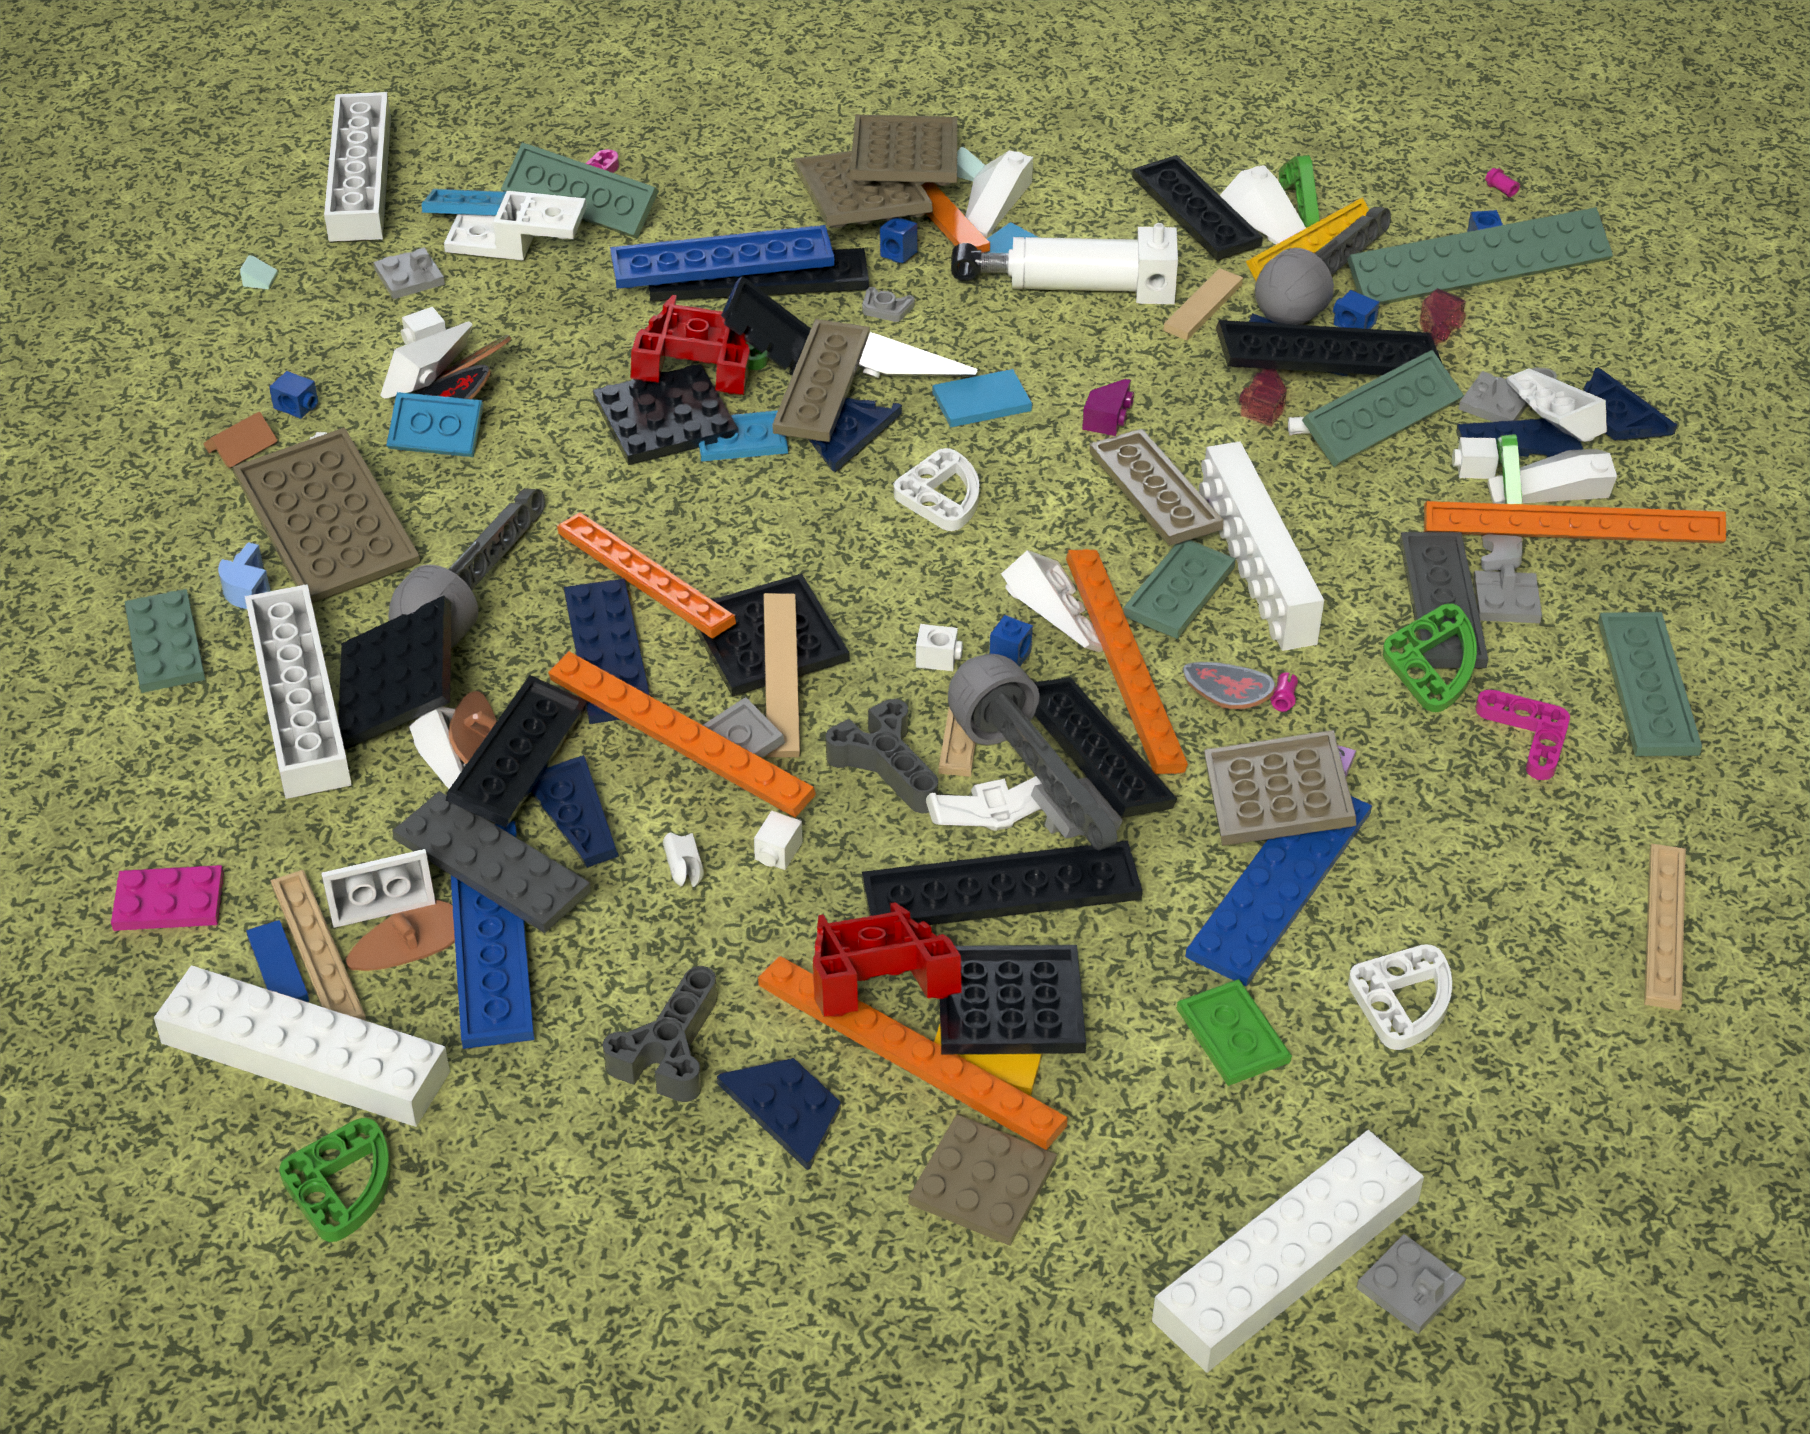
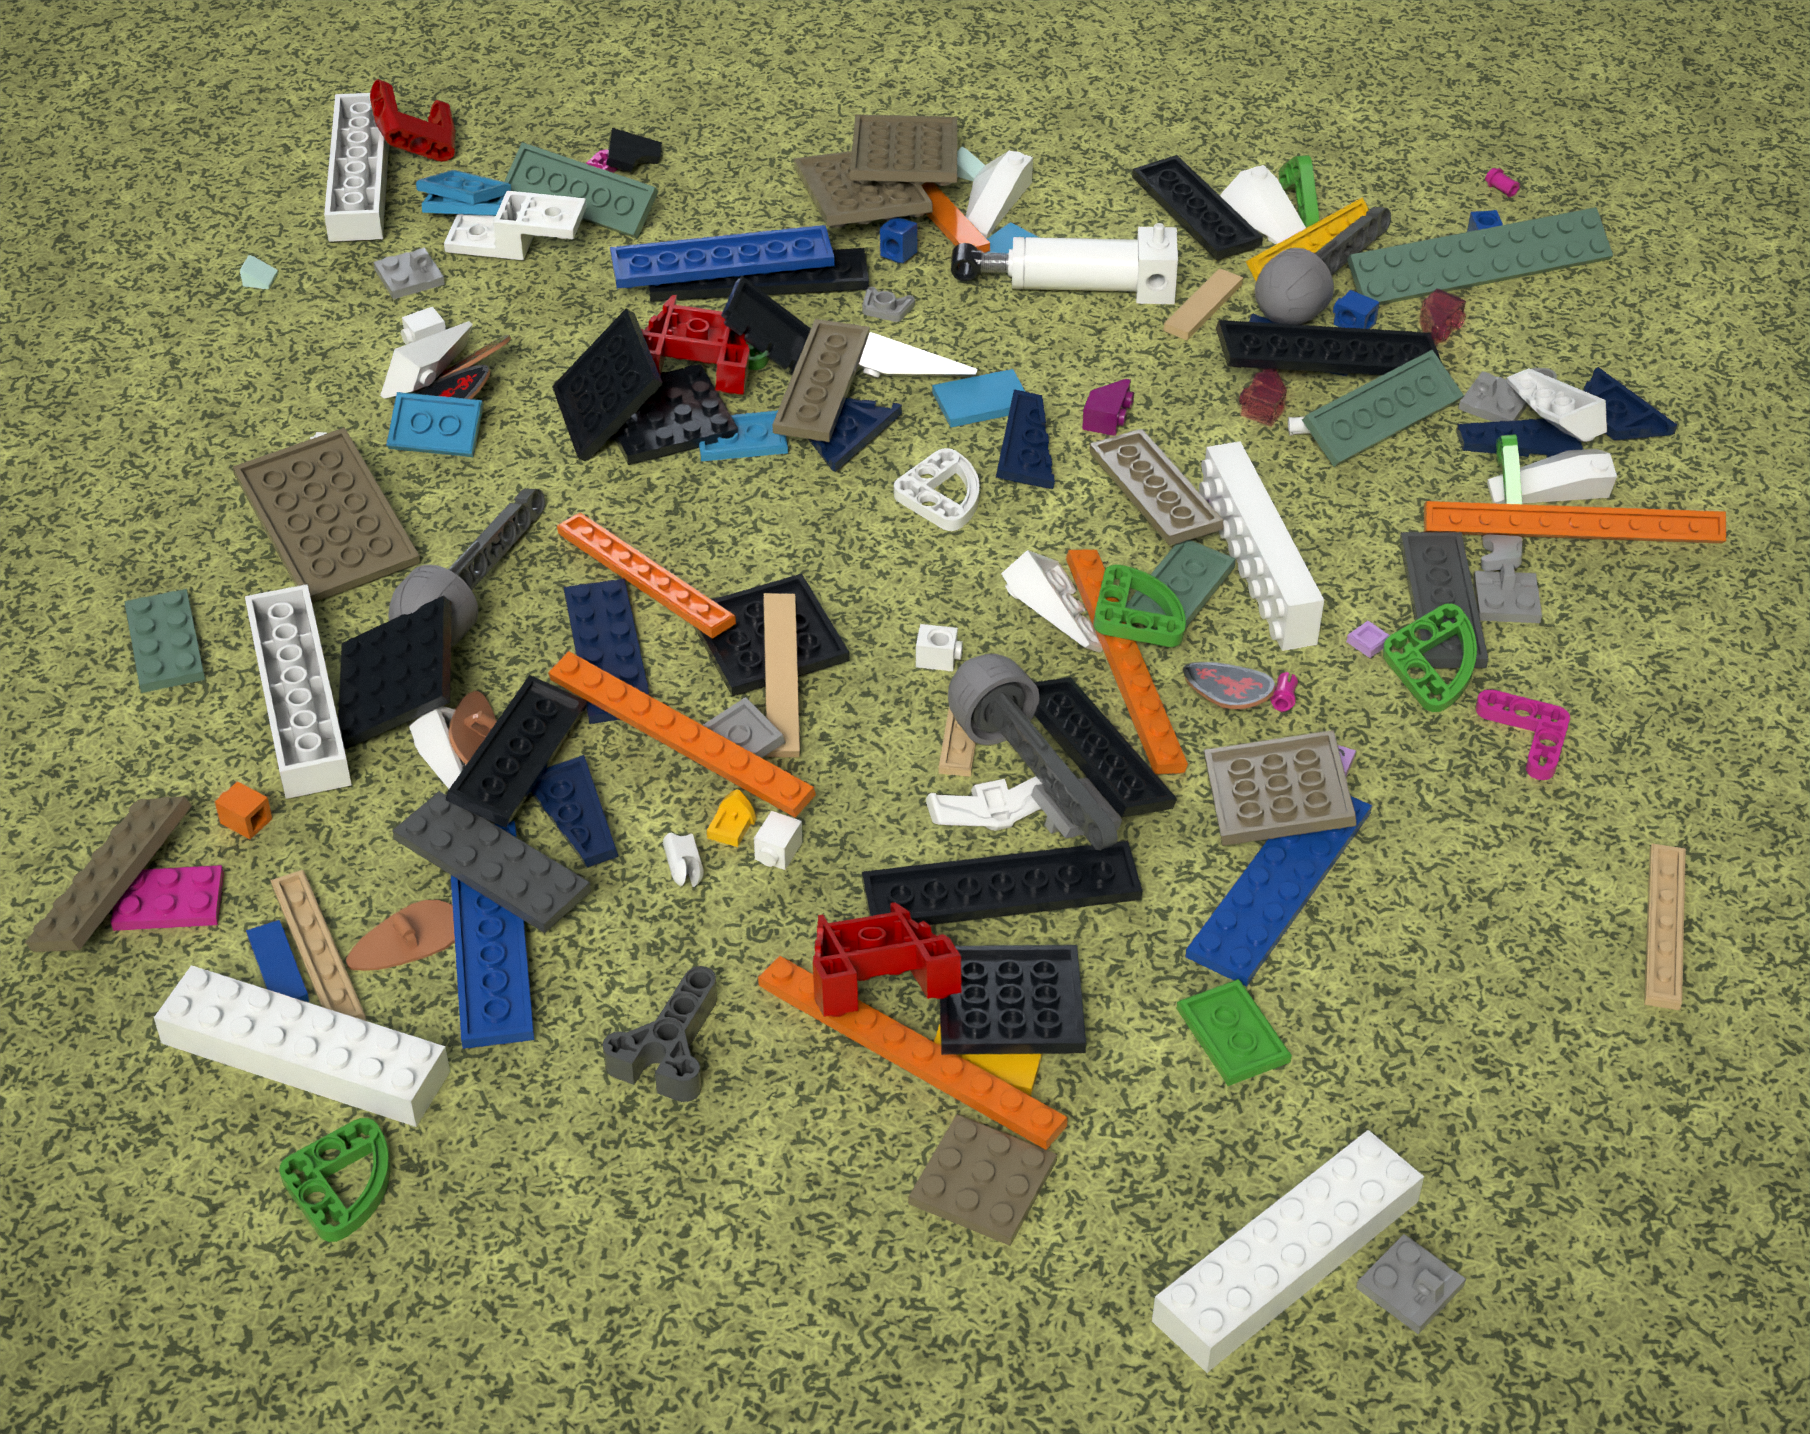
nougat panel [203,411,277,468] -> none
light blue brick [218,542,270,609] -> none
blue brick [269,371,318,419] -> none
white slope [321,849,436,928] -> none
dark blue wing [717,1058,841,1170] -> none
dark grey beam [826,699,938,813] -> none
blue brick [989,615,1033,667] -> none
white beam [1348,944,1452,1050] -> none
white brick [1452,437,1499,479] -> none
sand green plate [1598,612,1702,756] -> none
none -> dark tan plate [25,796,192,952]
none -> orange brick [215,781,272,839]
none -> red connector [370,79,456,162]
none -> dark azure tile [416,170,511,204]
none -> black plate [552,308,663,461]
none -> black tile [606,128,662,172]
none -> yellow tile [707,789,757,847]
none -> dark blue wing [996,389,1055,489]
none -> bright green beam [1093,564,1186,647]
none -> lavender tile [1346,621,1390,658]

